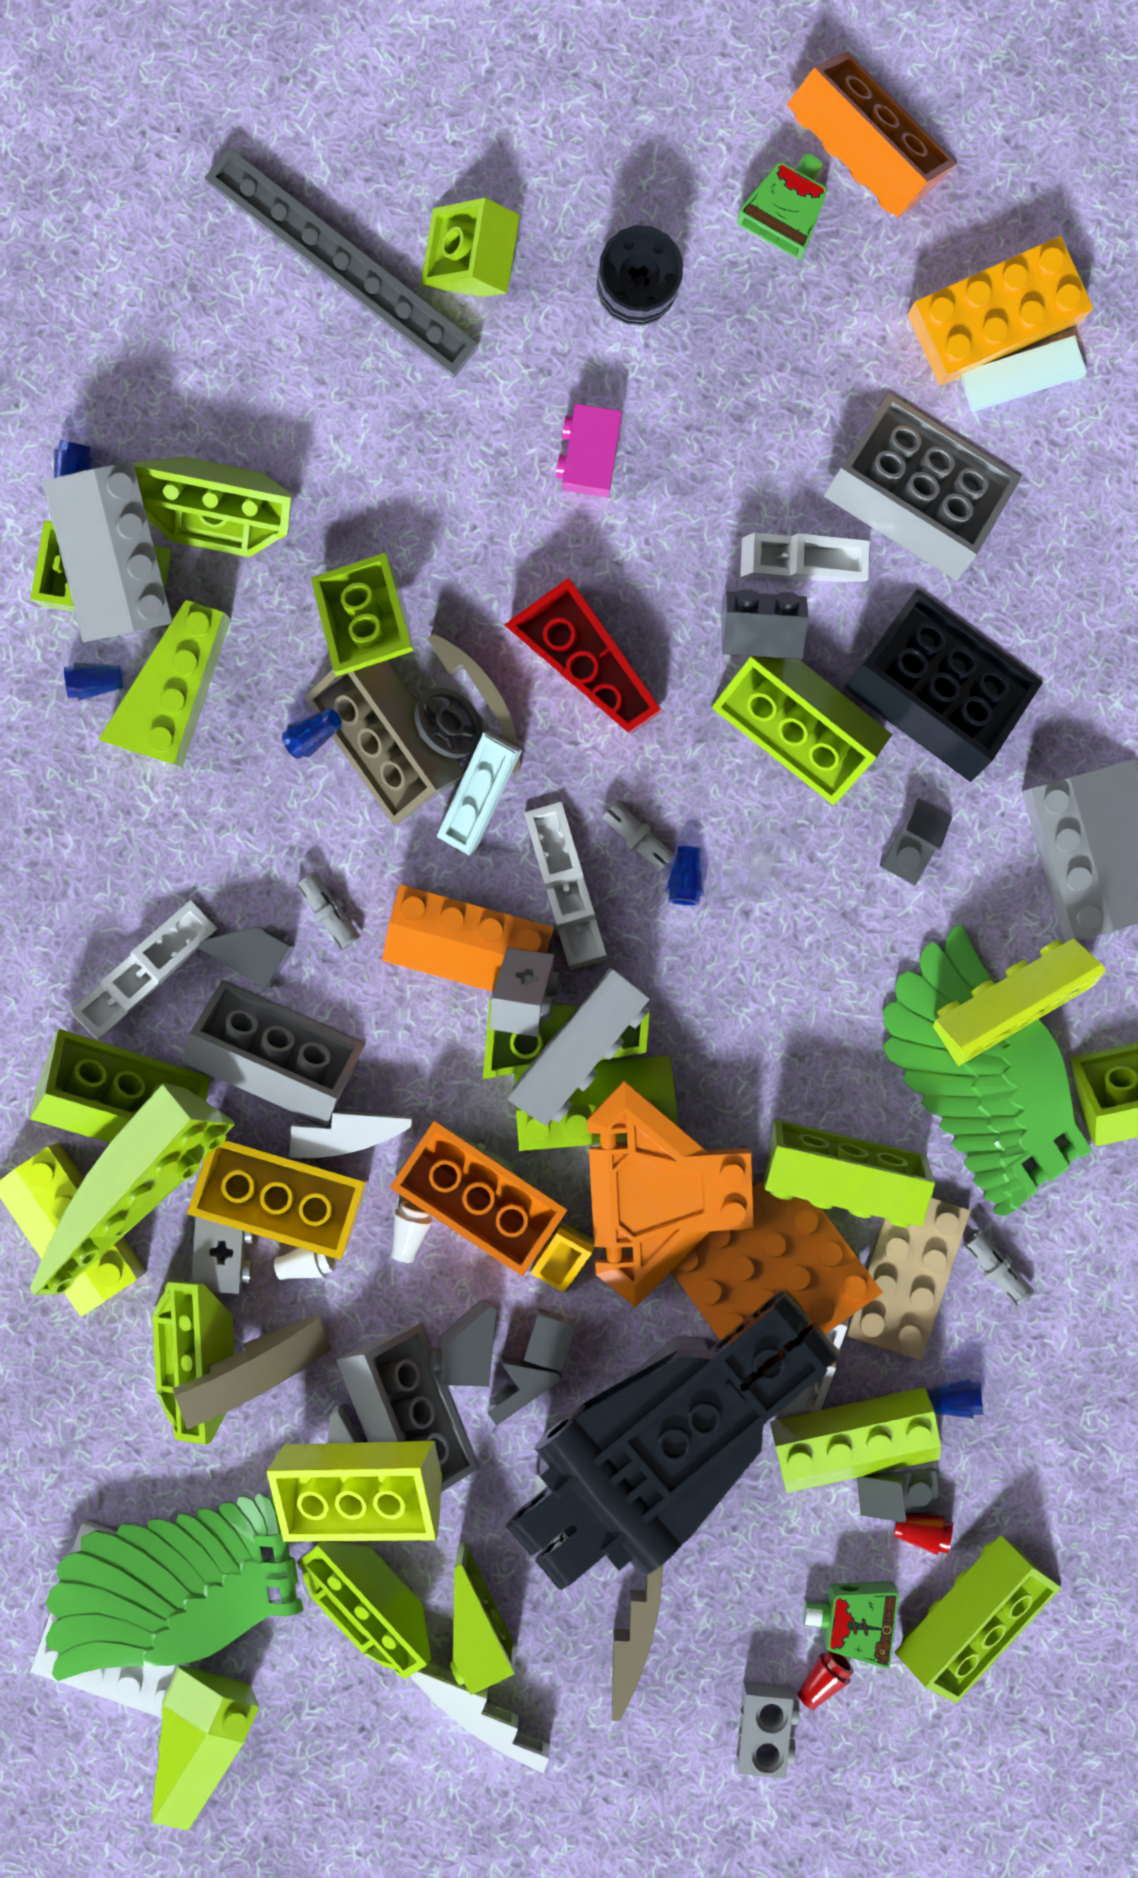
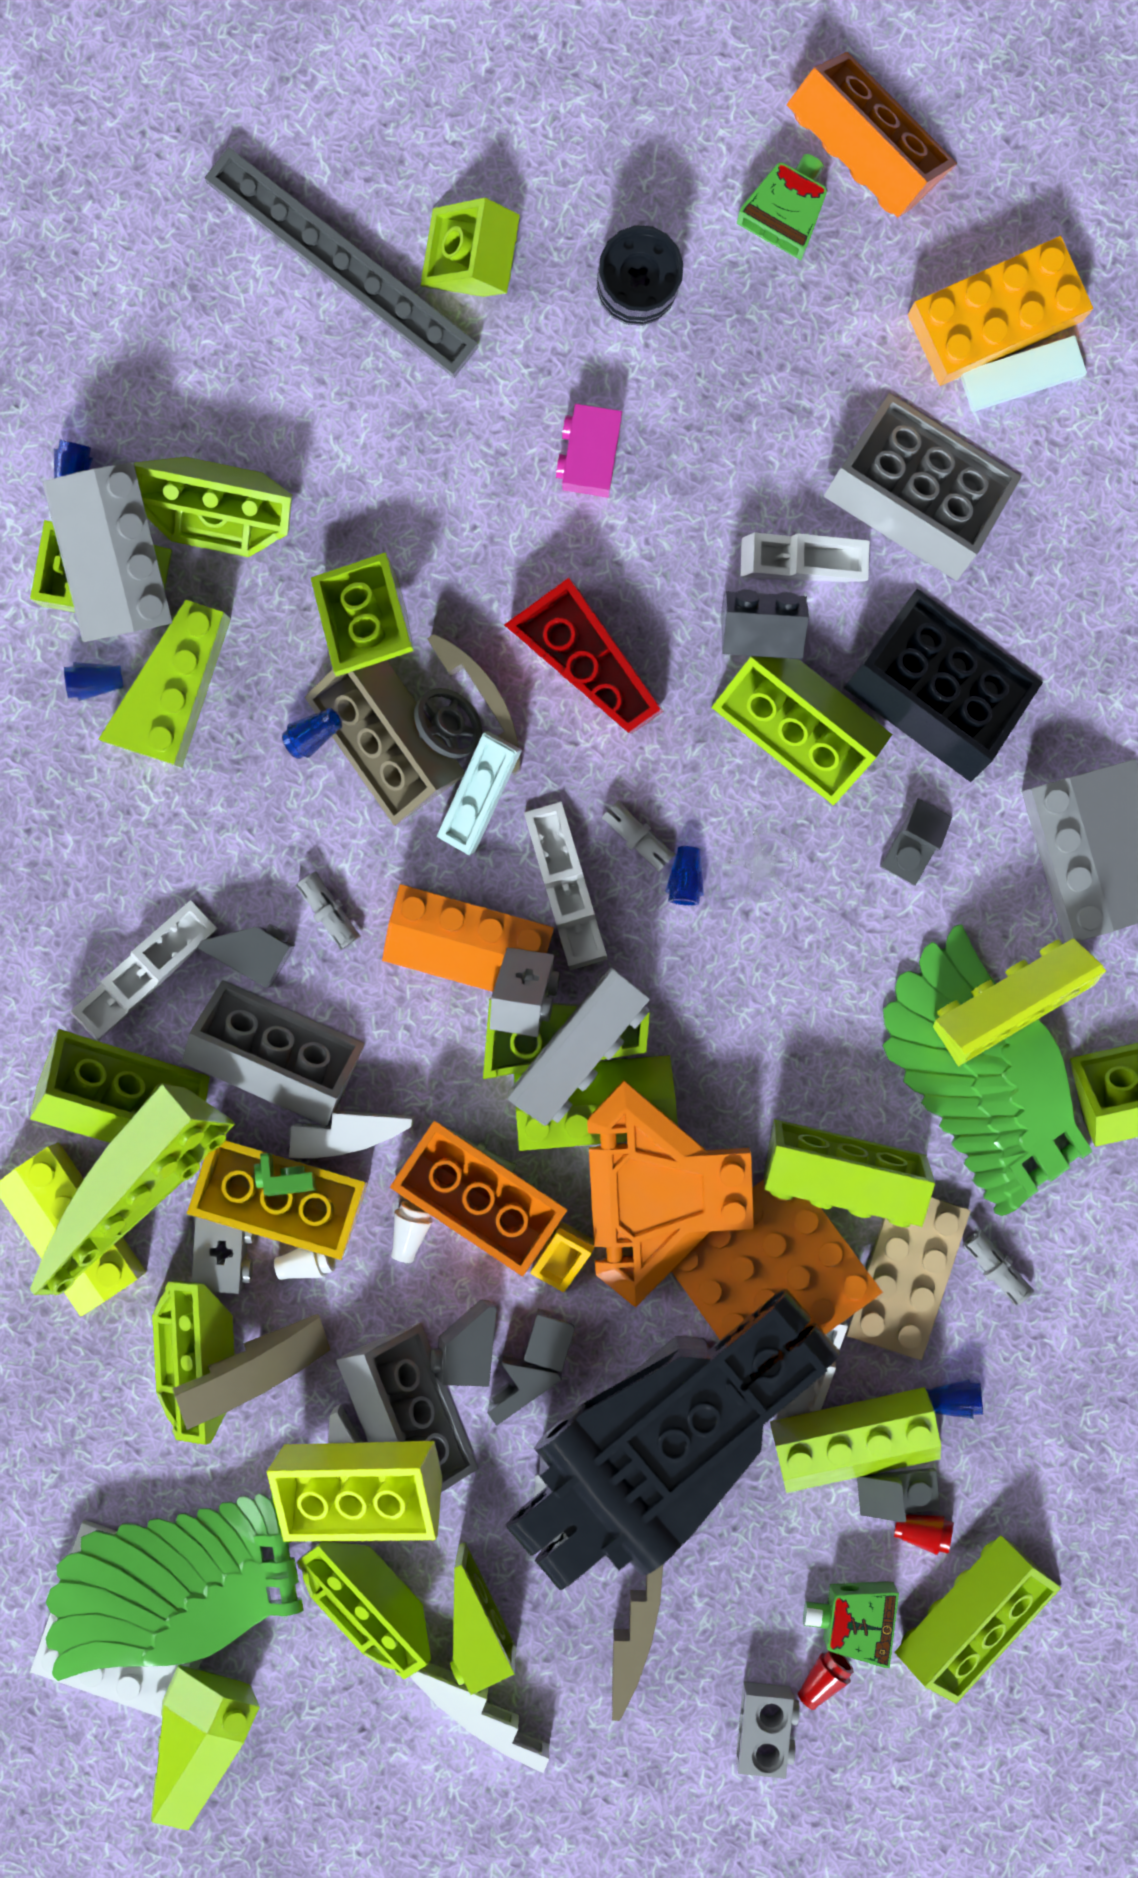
none -> bright green bracket [254,1153,317,1196]

